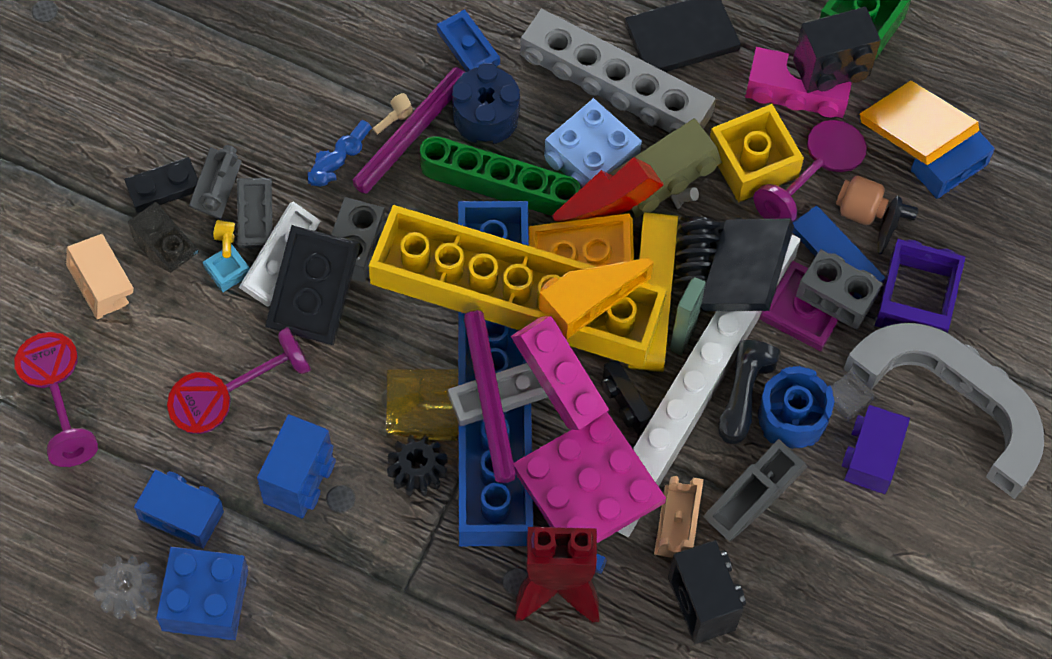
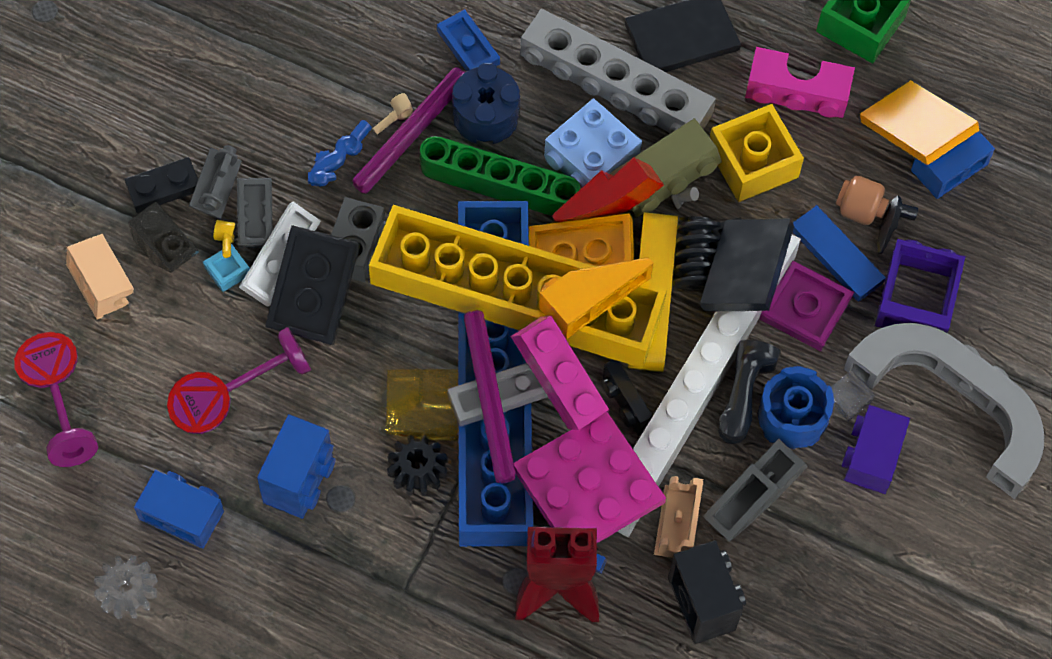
blue brick [156,547,249,640] -> none
sand green tile [670,277,706,356] -> none
magenta piece [753,120,867,222] -> none
black brick [793,7,881,93] -> none
dark grey brick [796,249,882,330] -> none

